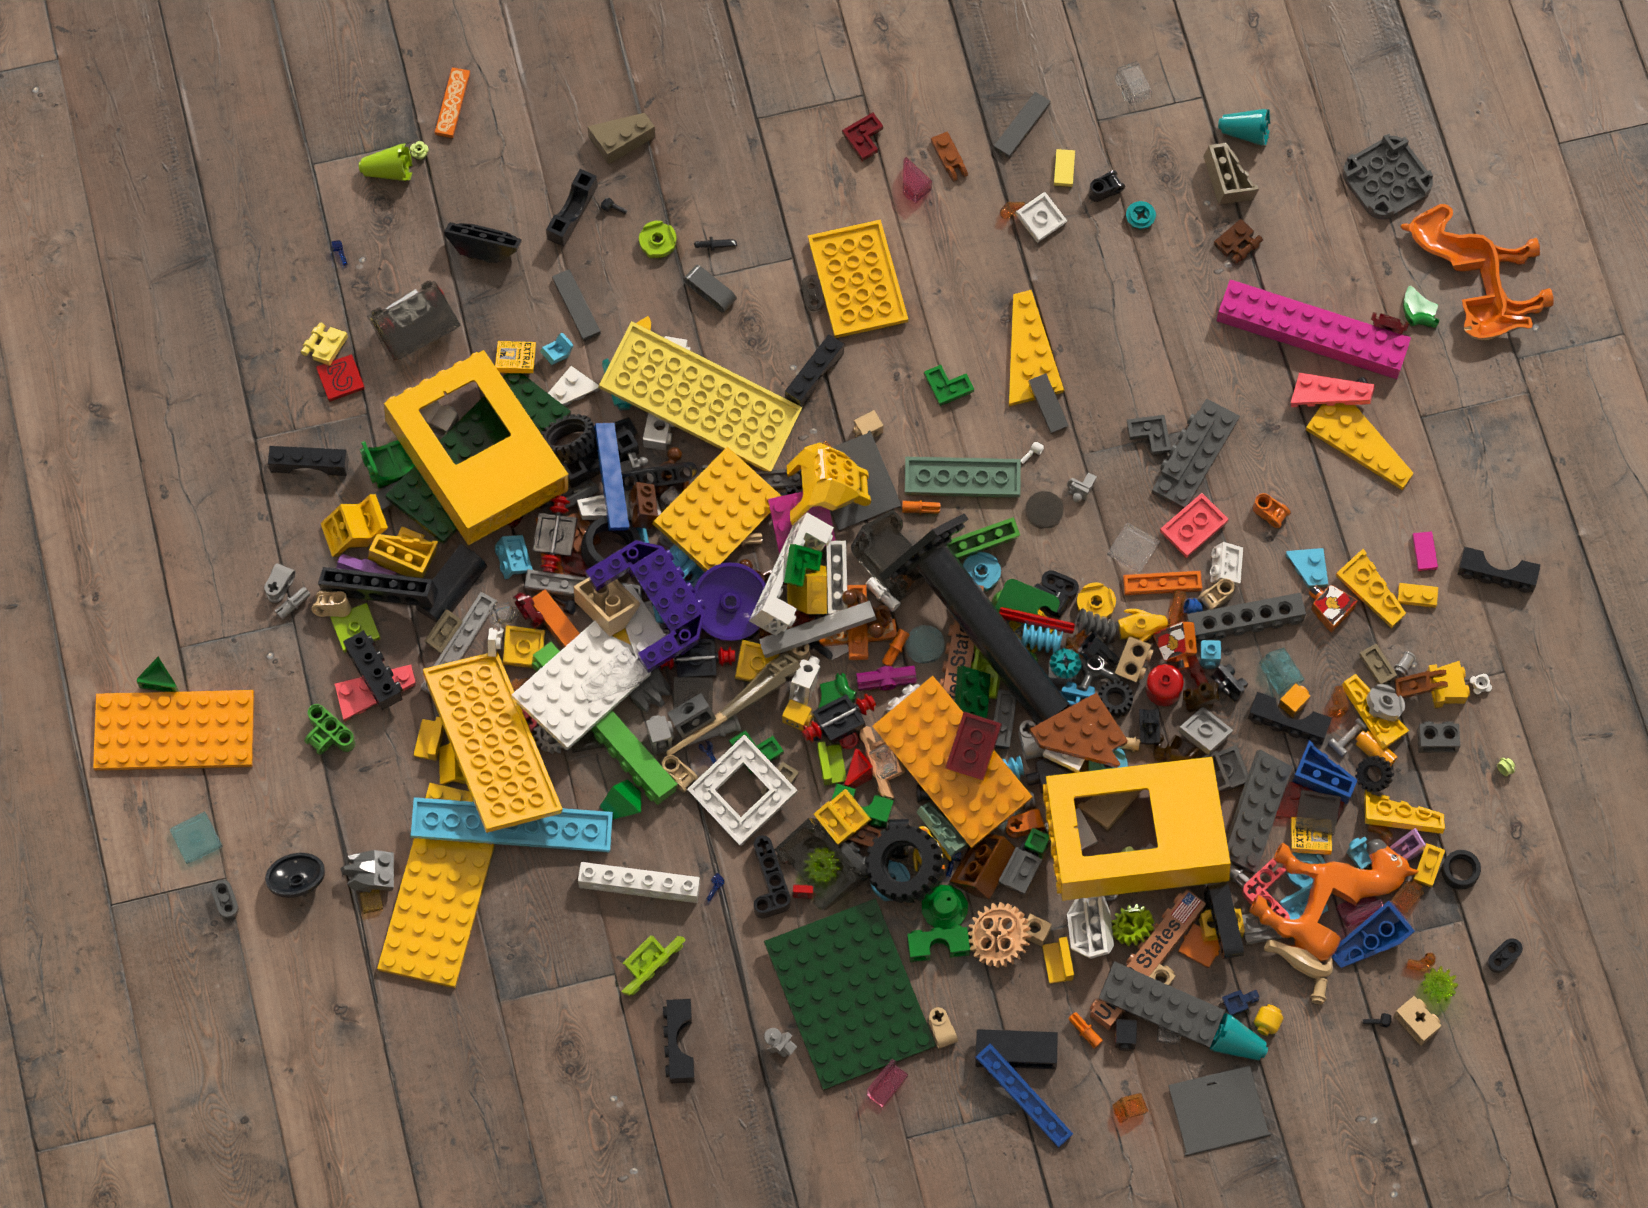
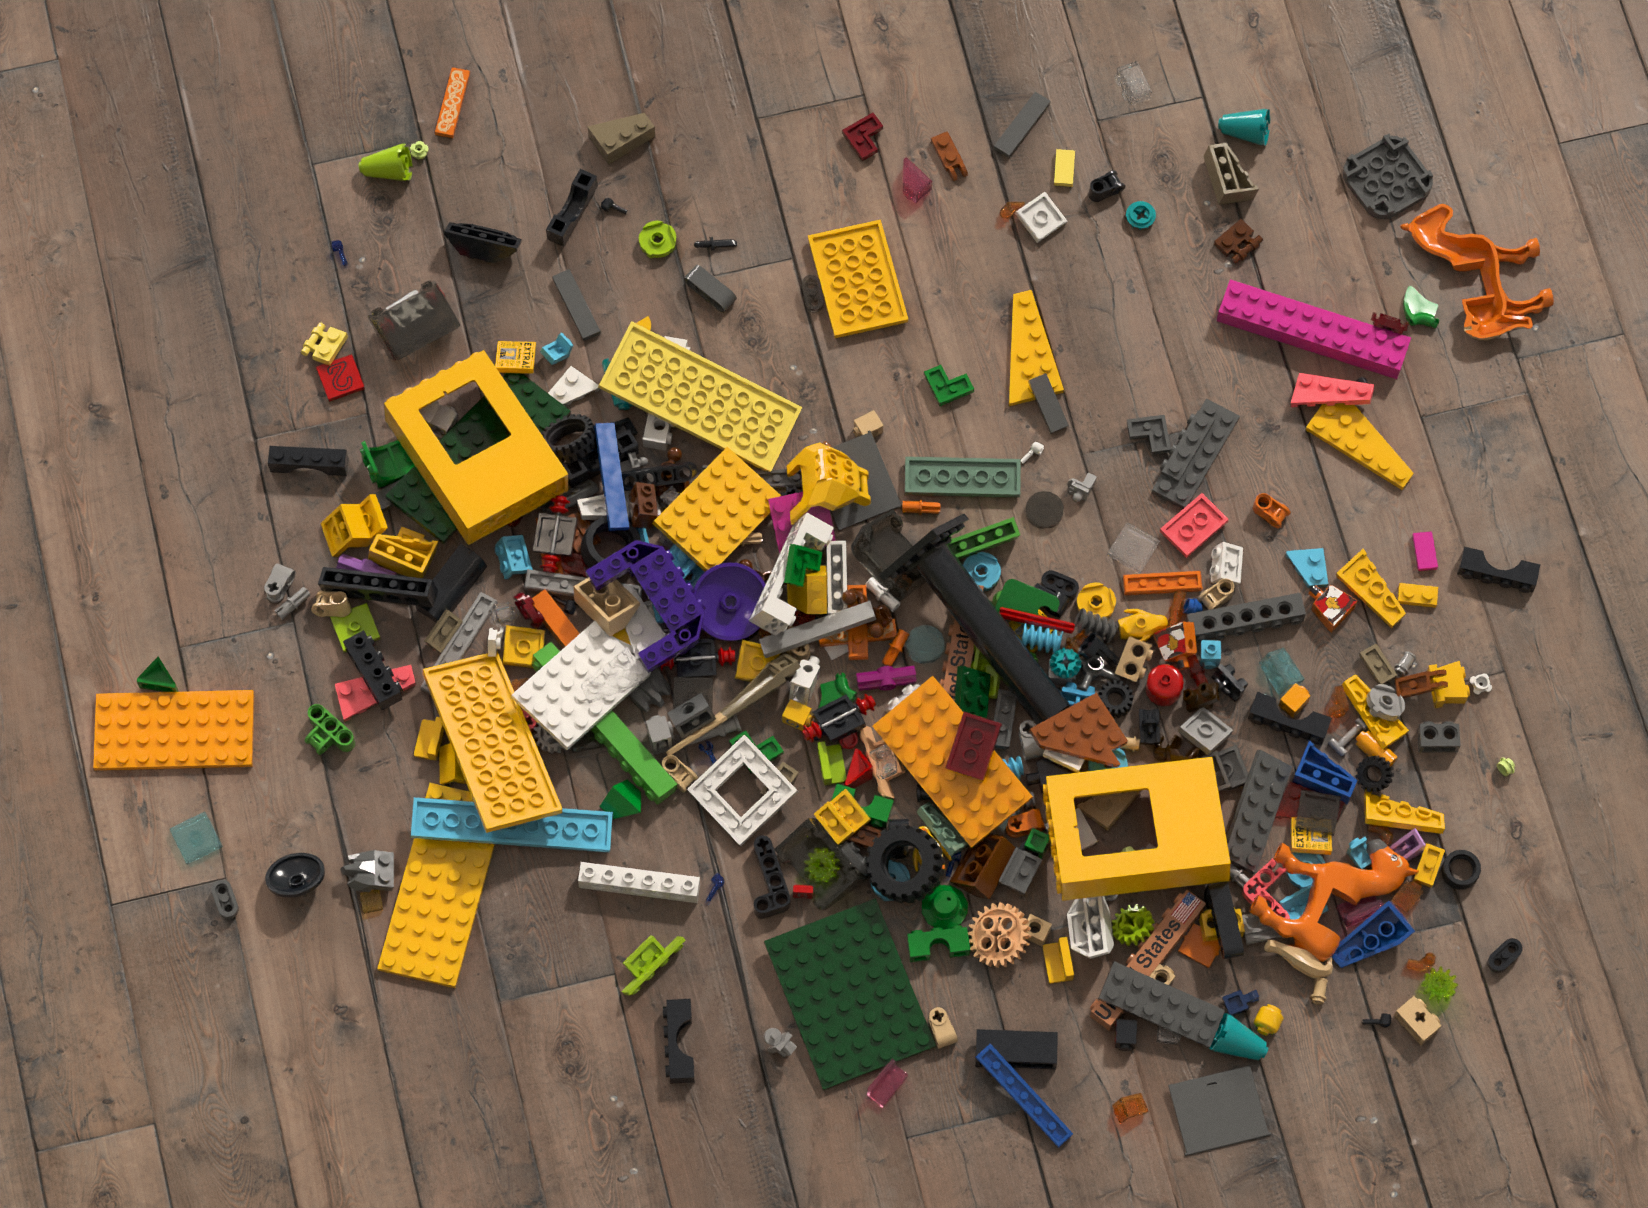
black arch [785,334,844,408] -> none
black piece [808,641,833,660] -> none
orange axle [1068,1012,1103,1049] -> none

